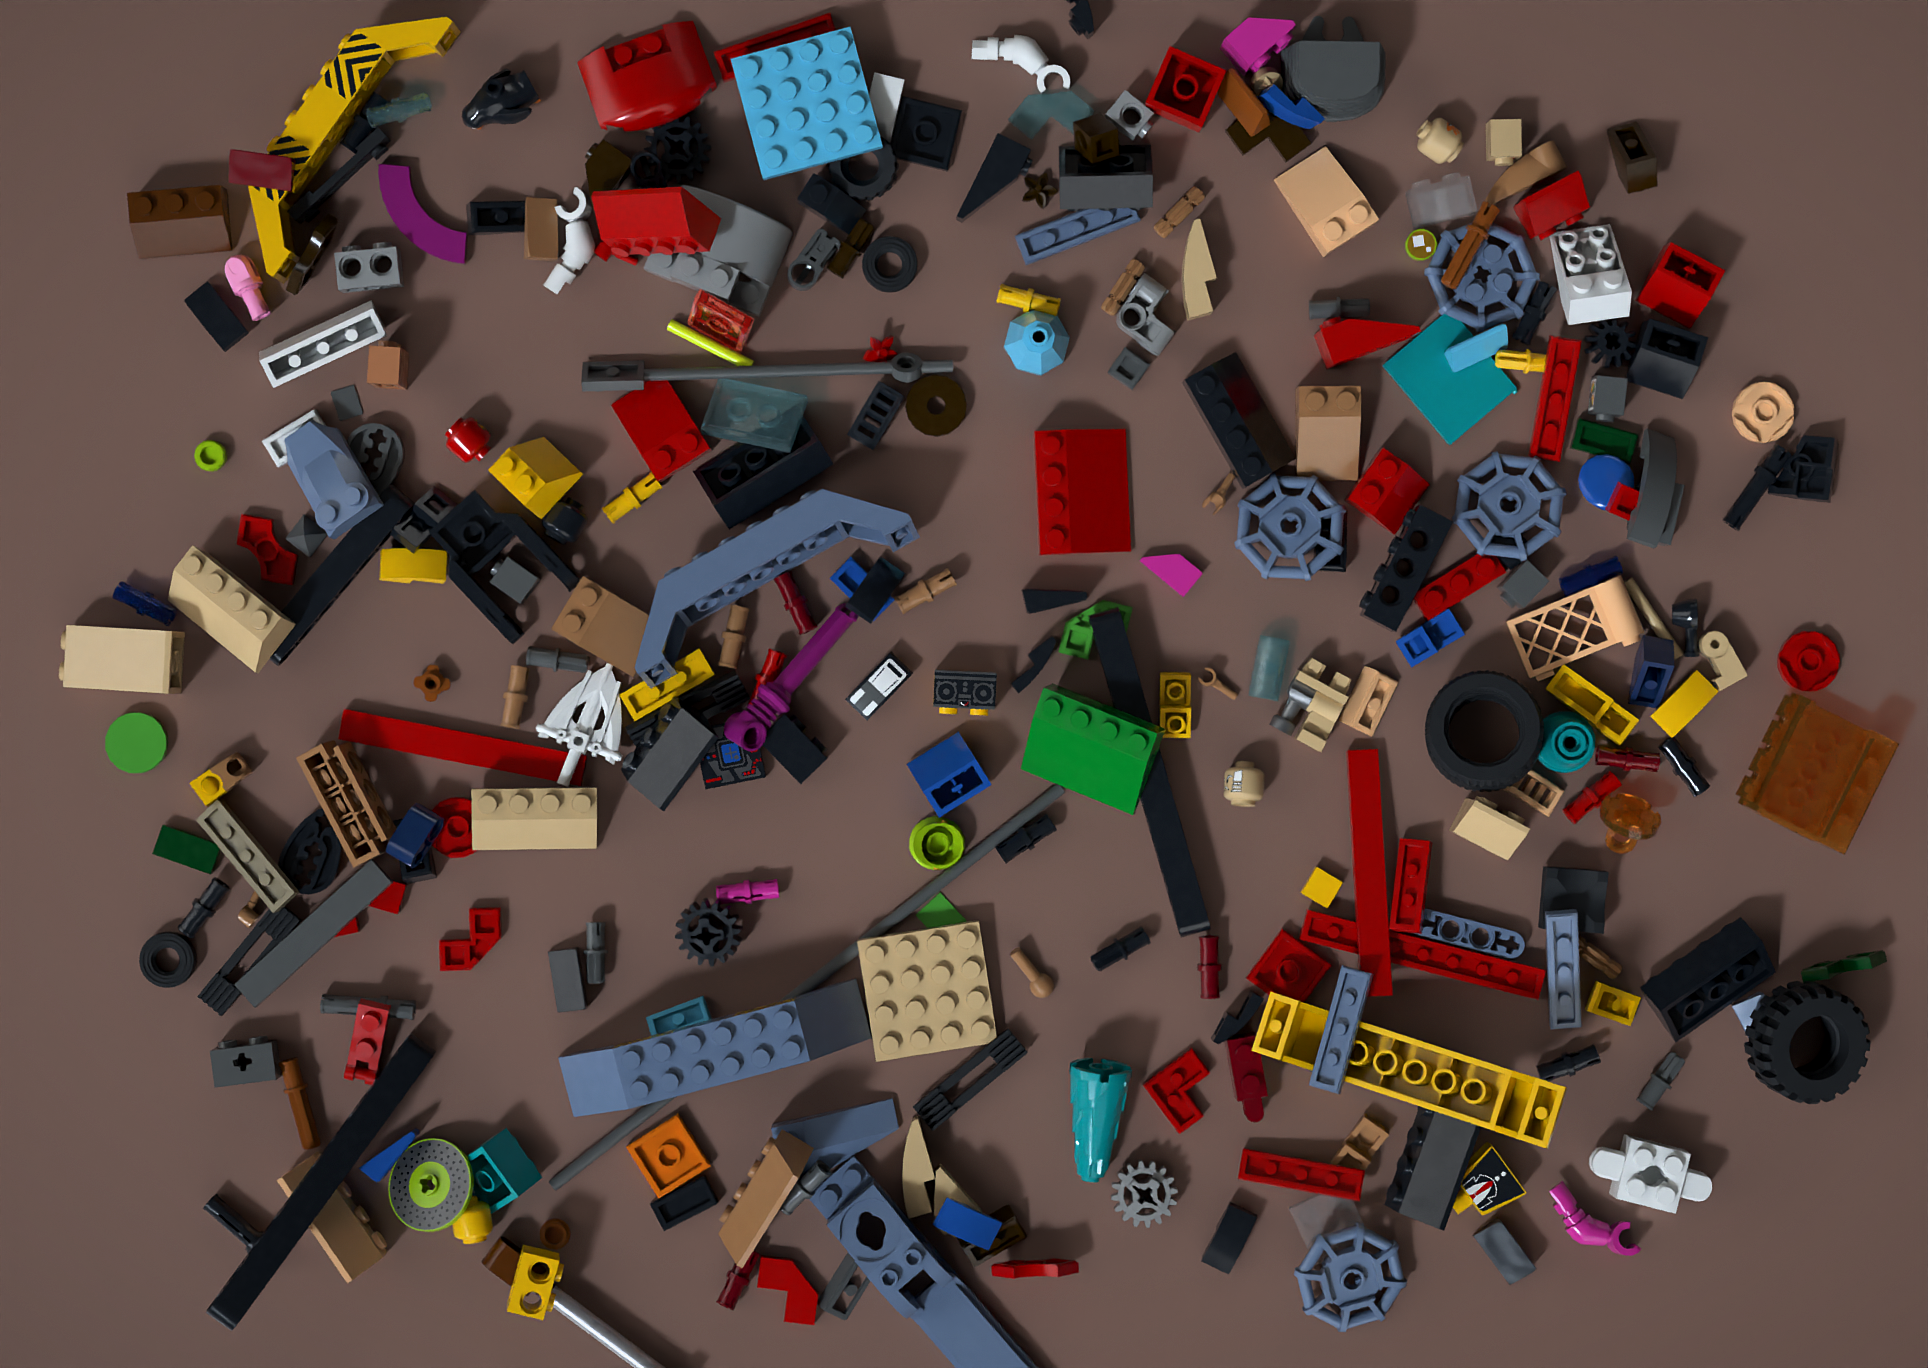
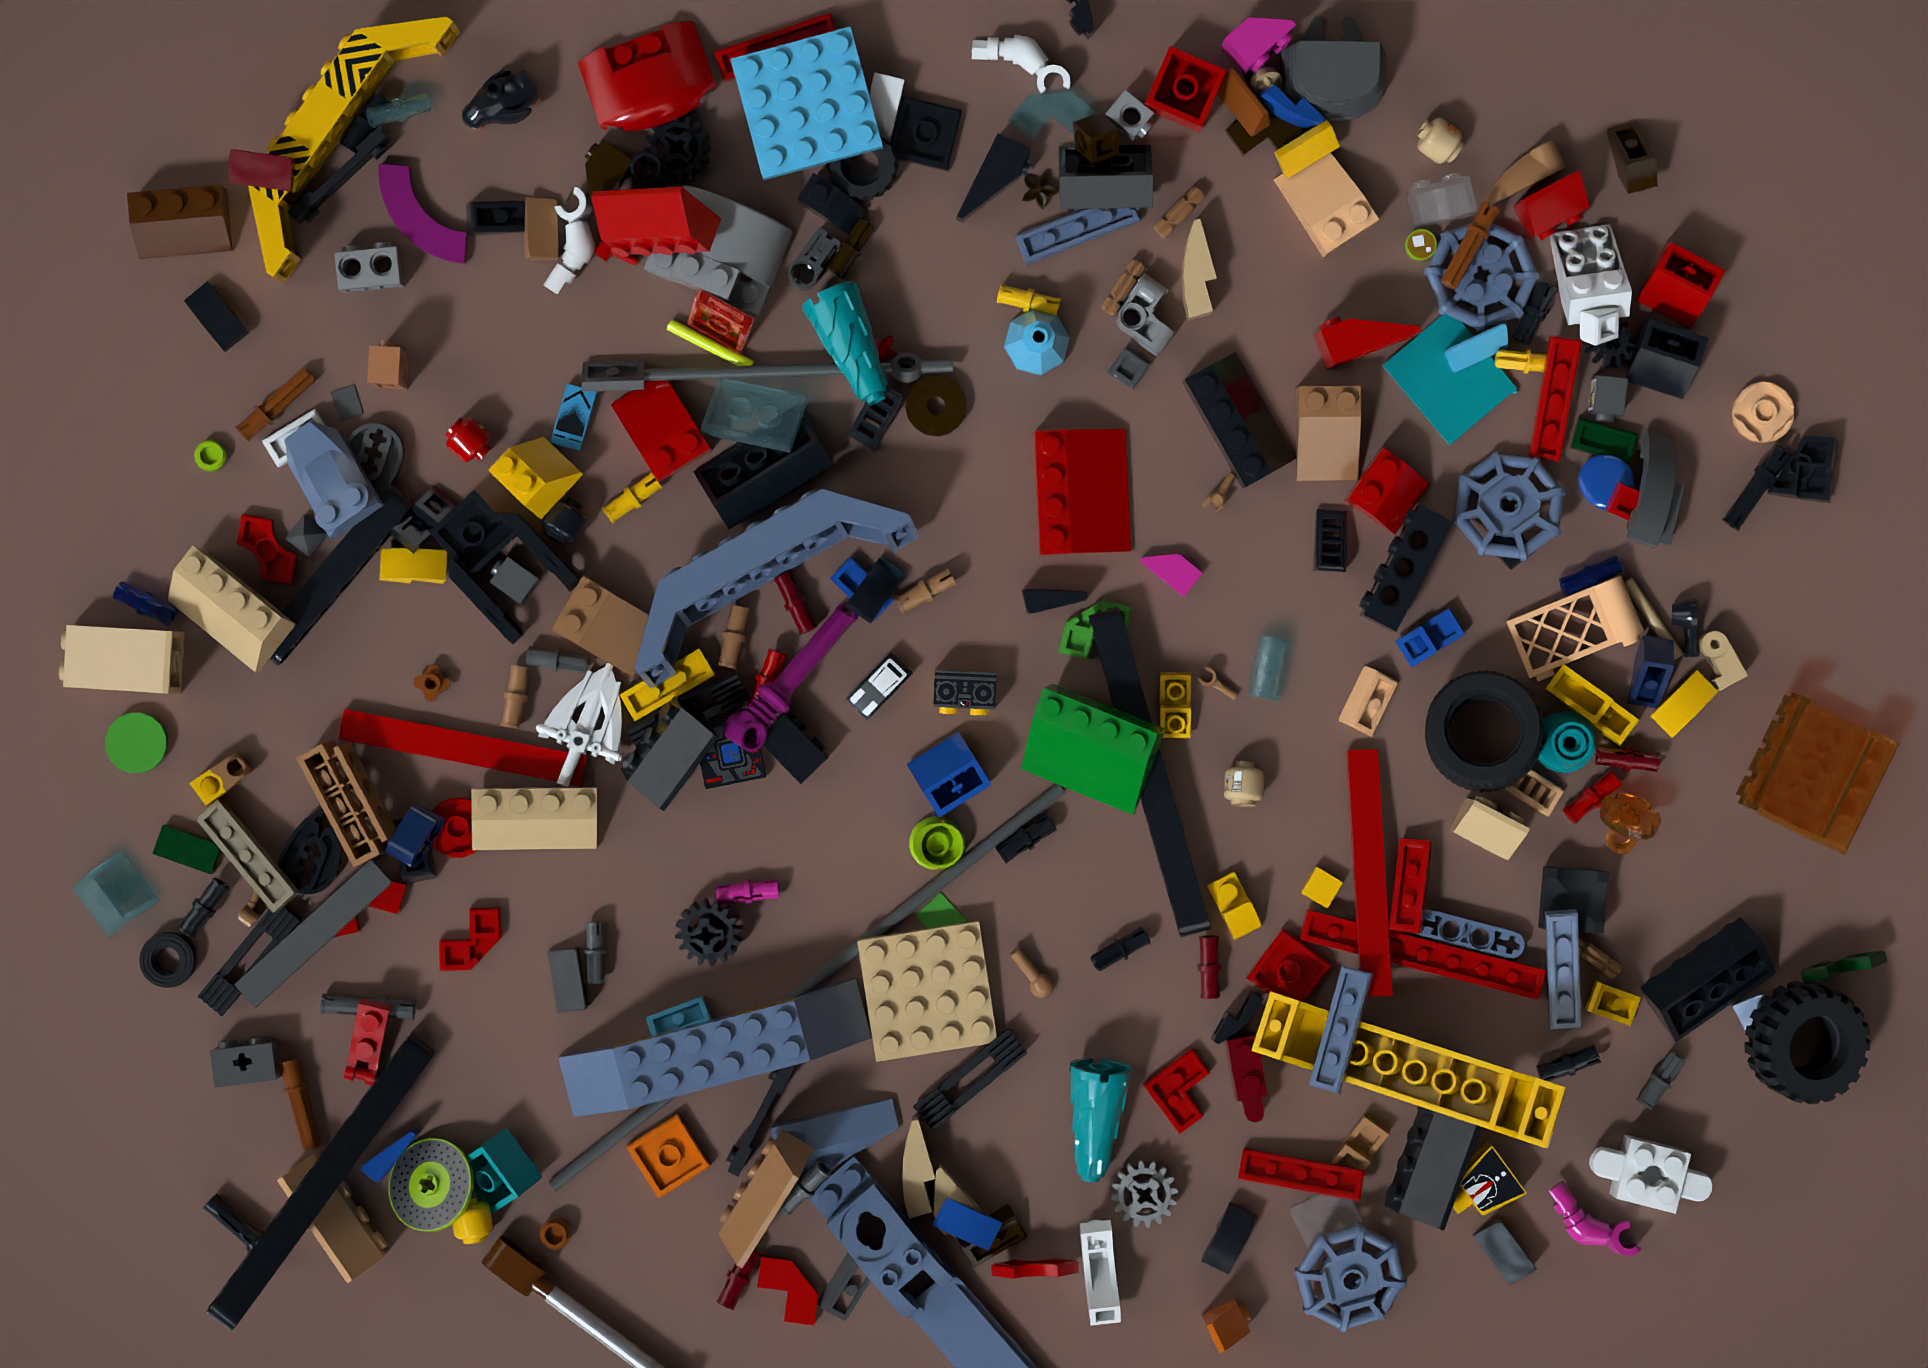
bright pink arm [224,255,271,321] -> none
white brick [259,300,387,388] -> none
dark brown tile [286,214,338,295] -> none
yellow brick [507,1245,564,1320] -> none
black tile [650,1175,719,1231] -> none
black tyre [862,236,918,293] -> none
black slope [1011,636,1056,694] -> none
sand blue plate [1234,473,1346,582] -> none
tan hips [1269,658,1351,752] -> none
dark grey axle [1309,296,1370,320] -> none
red plate [1413,554,1506,621] -> none
tan brick [1486,119,1522,166] -> none
dark grey brick [1497,560,1549,608] -> none
black pin [1658,736,1711,797] -> none
red tile [1777,631,1840,691] -> none
none -> clear light blue slope [72,851,159,938]
none -> dark orange axle [235,368,315,442]
none -> dark azure tile [550,383,597,452]
none -> black container [726,1065,796,1177]
none -> teal cone [802,281,888,405]
none -> white arch [1080,1220,1121,1326]
none -> orange slope [1202,1299,1252,1353]
none -> yellow slope [1206,871,1262,940]
none -> yellow tile [1274,120,1340,179]
none -> white slope [1580,307,1619,346]

